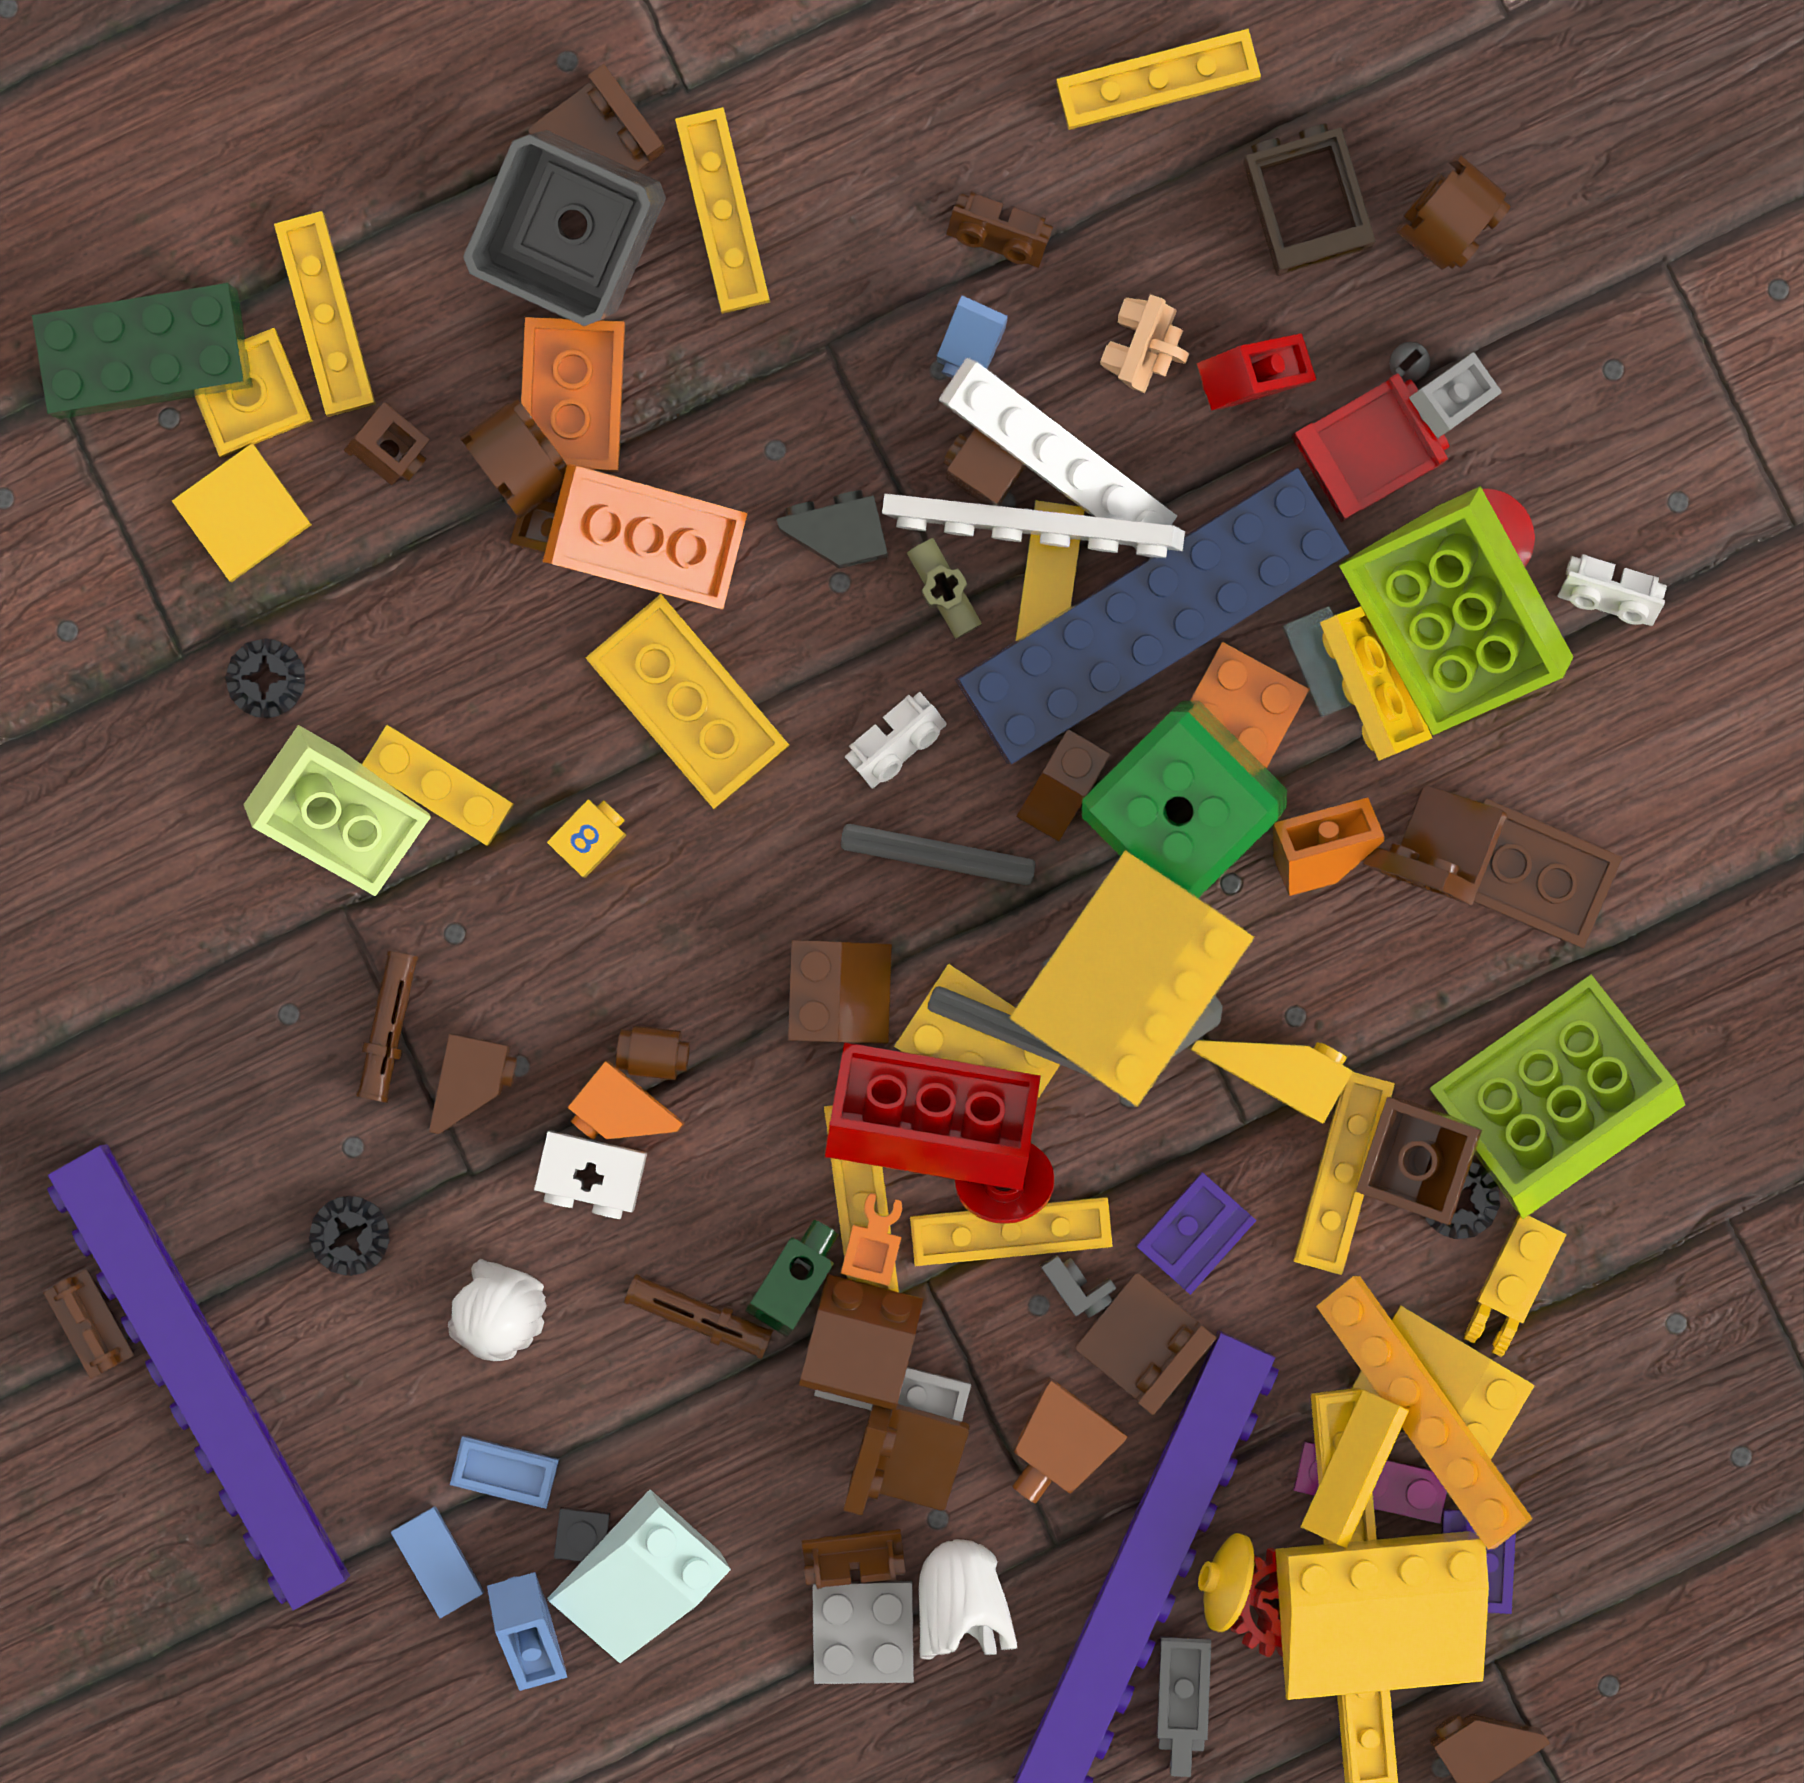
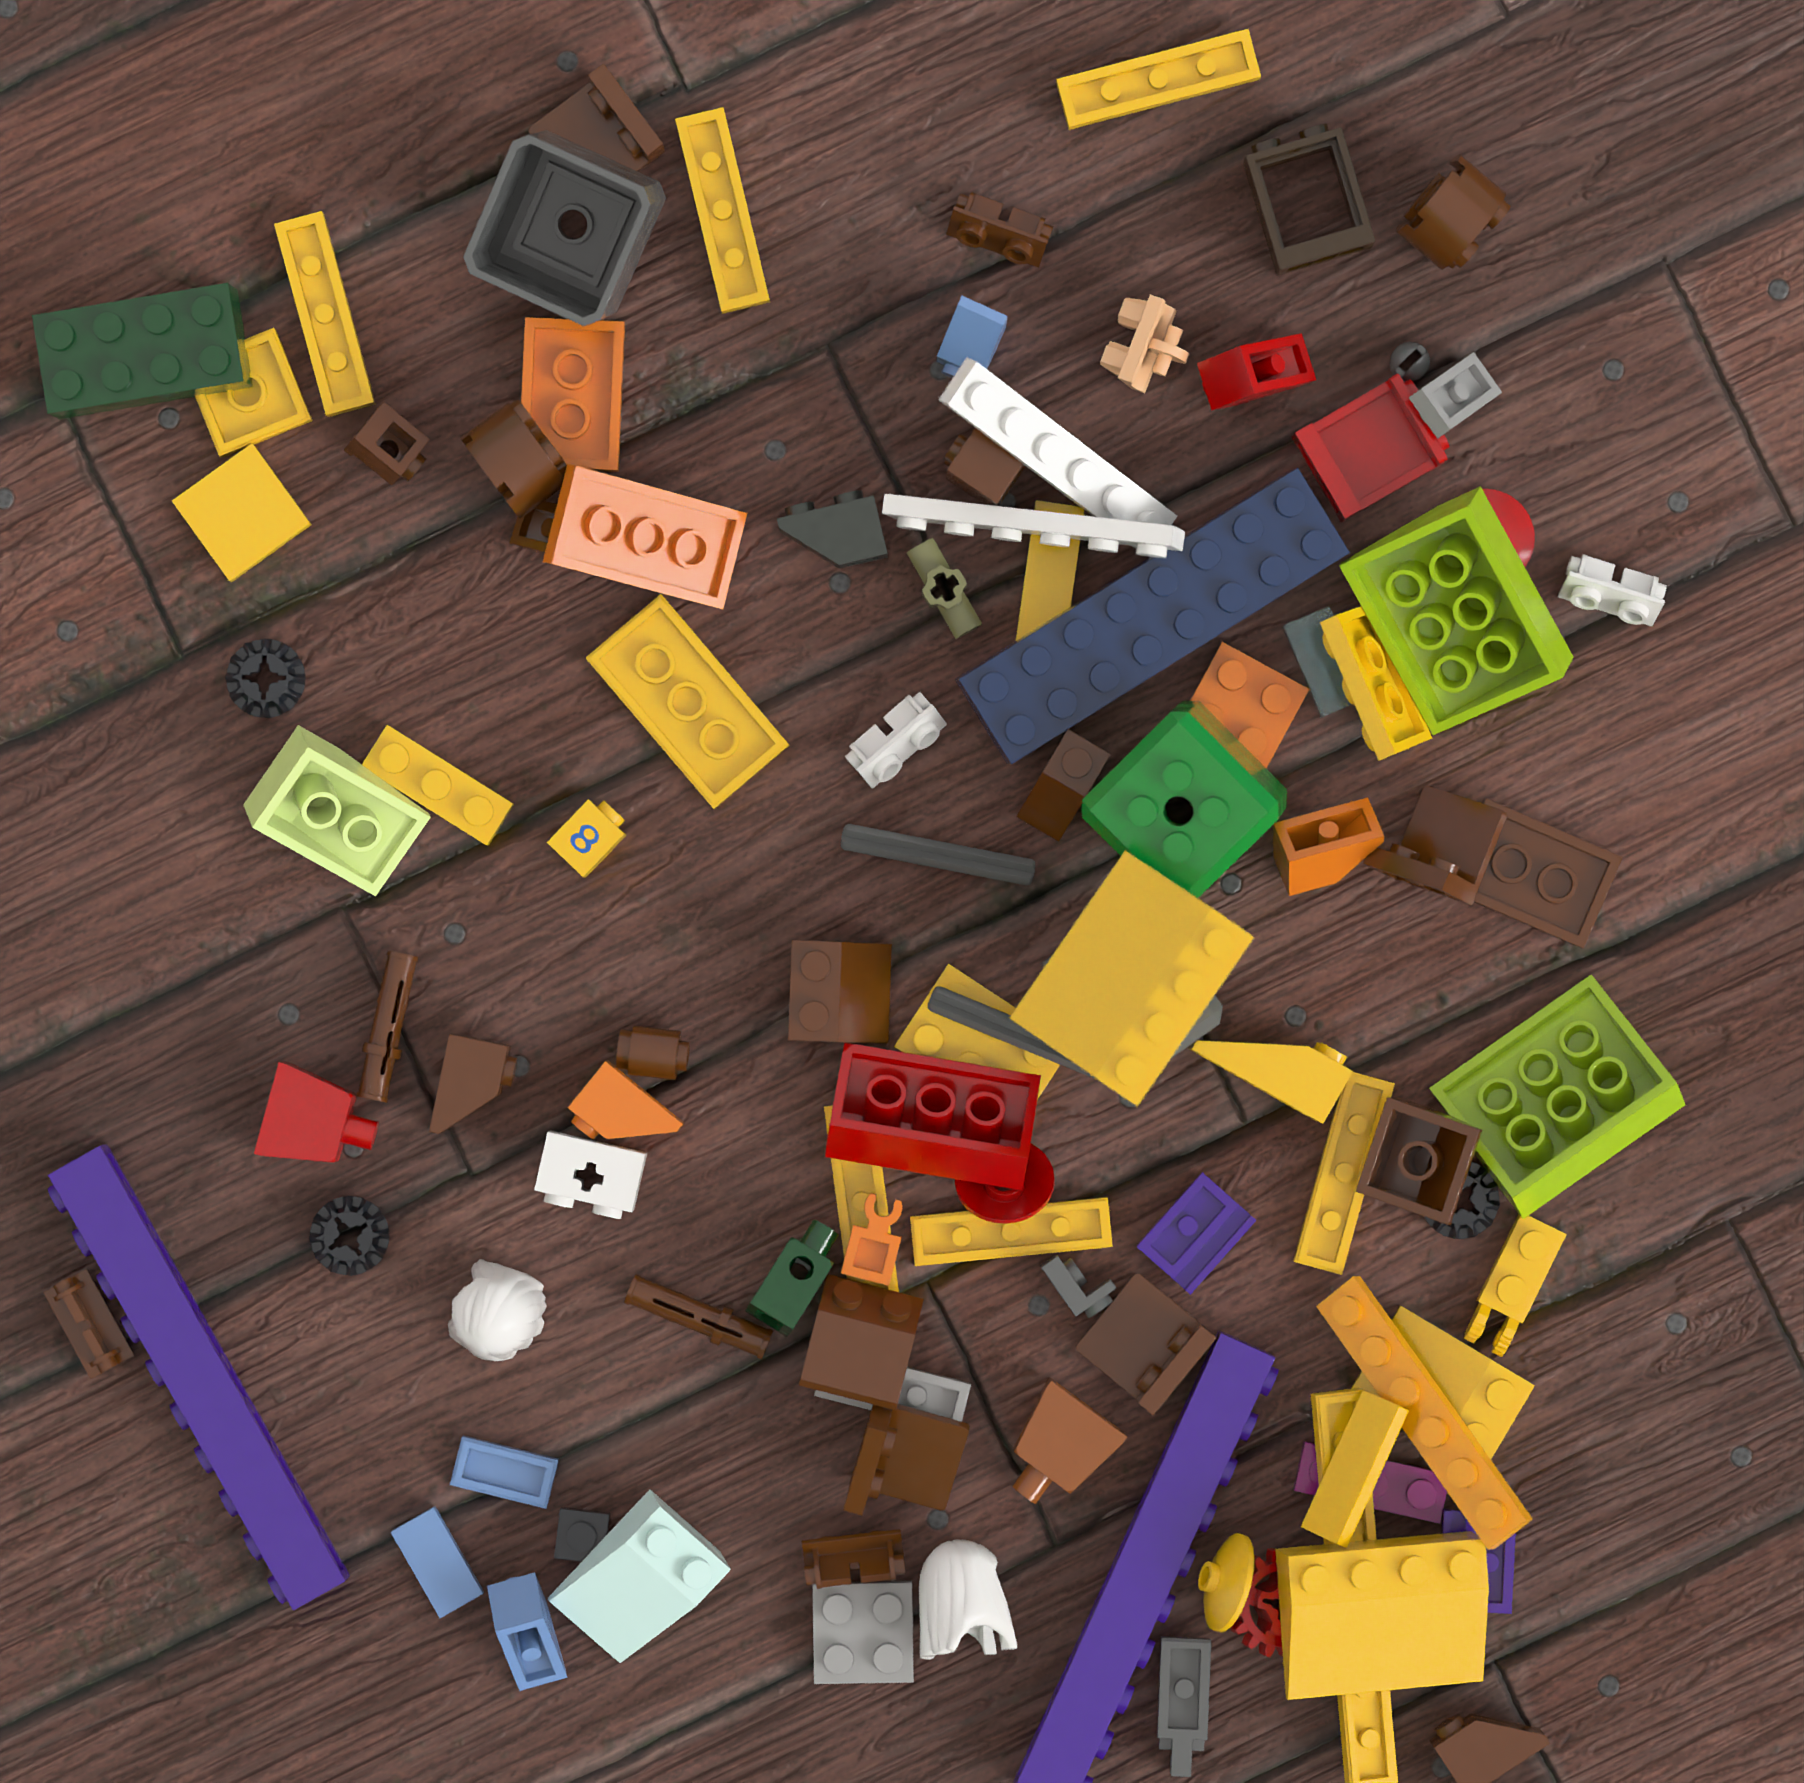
none -> red torso [254,1061,379,1162]

